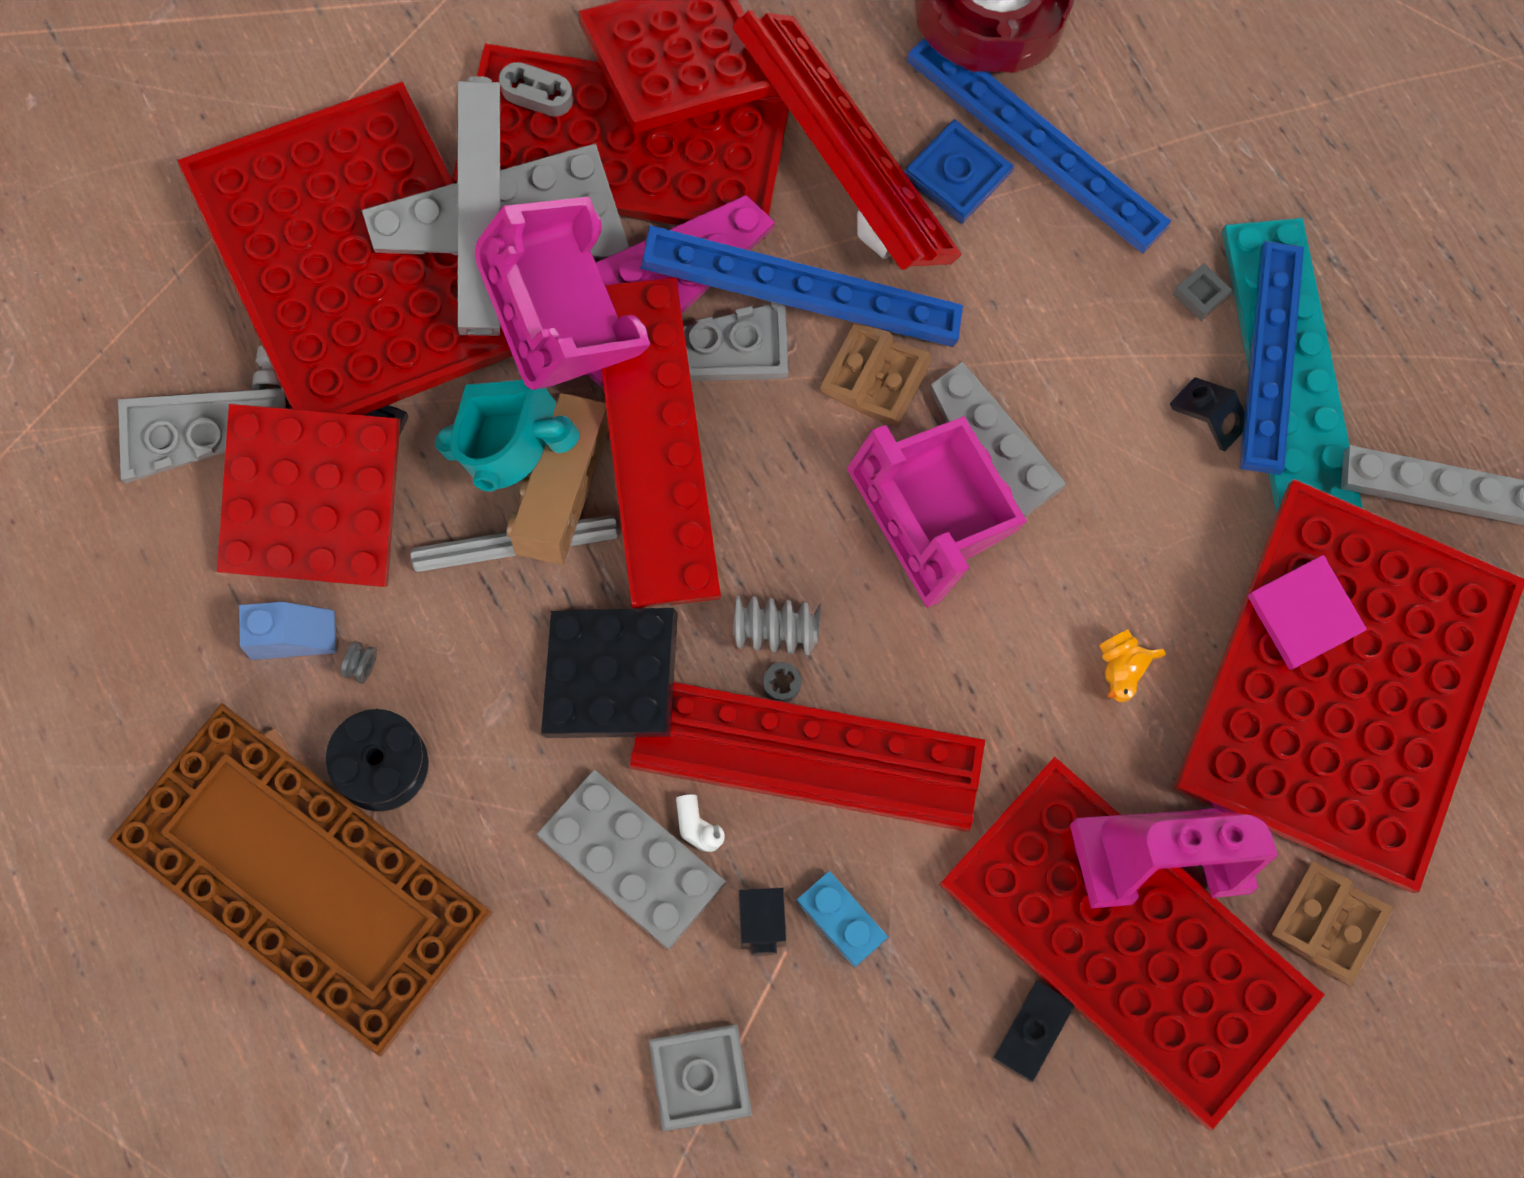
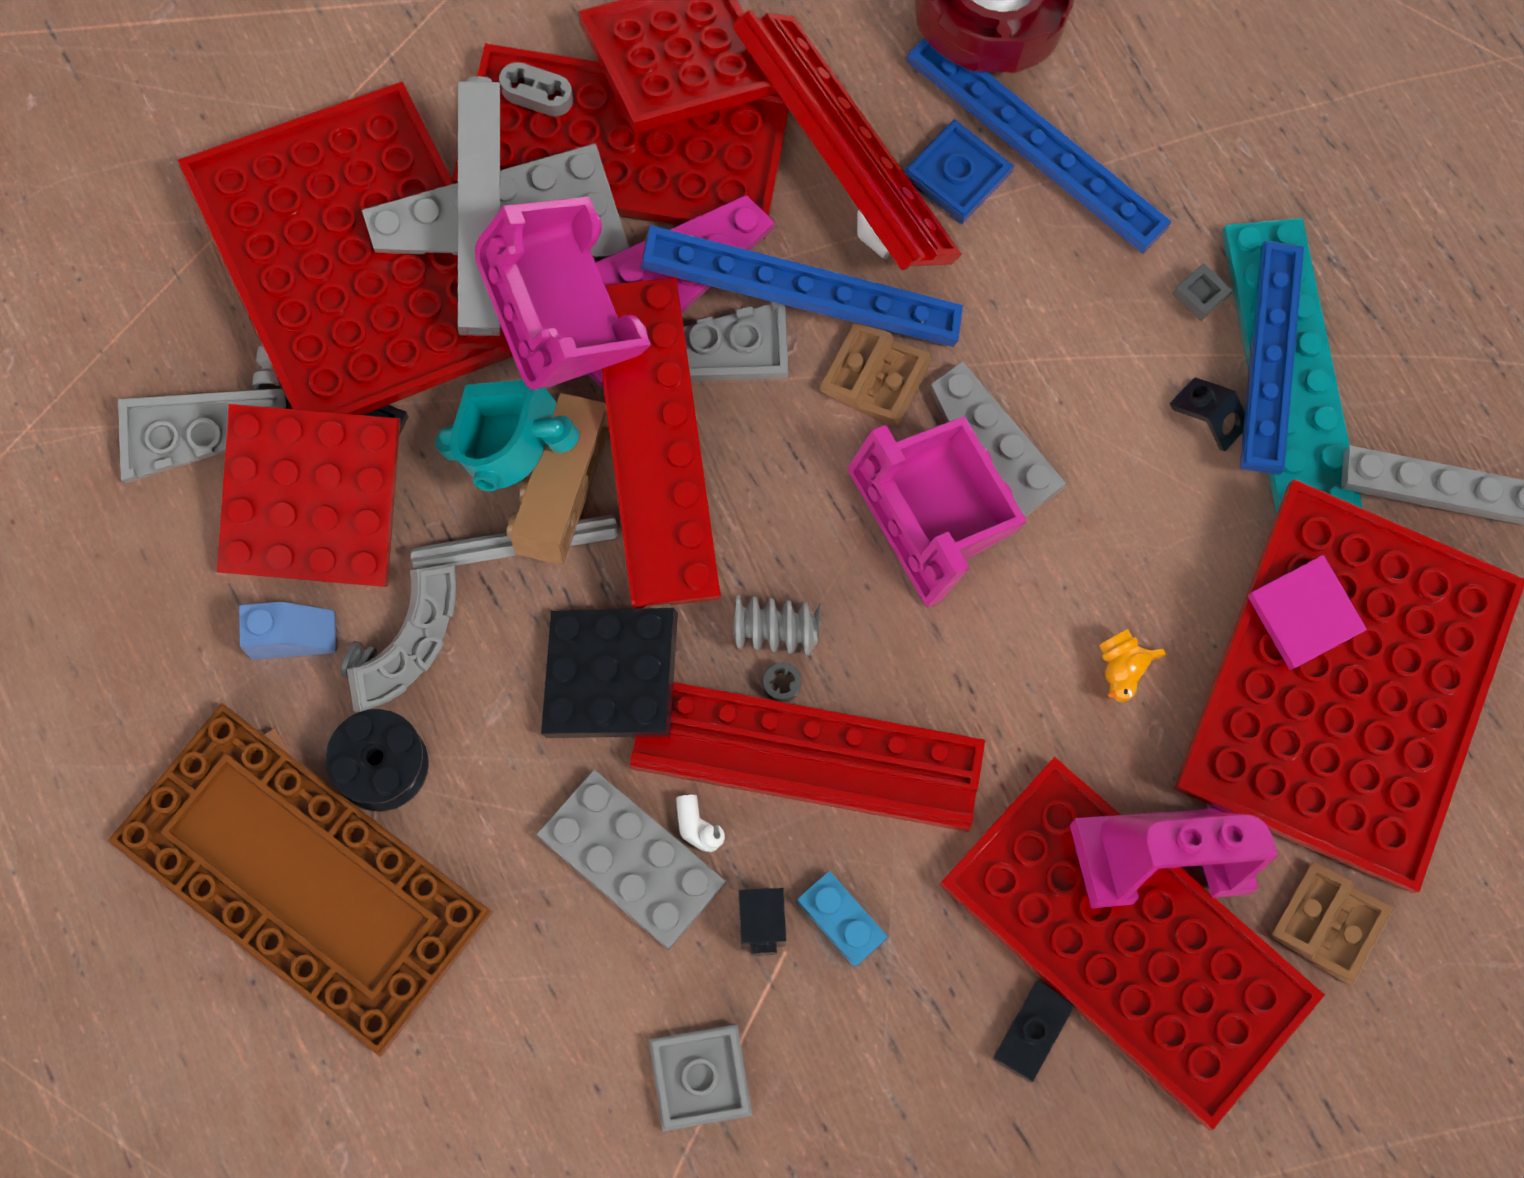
none -> light grey tile [347,563,456,712]

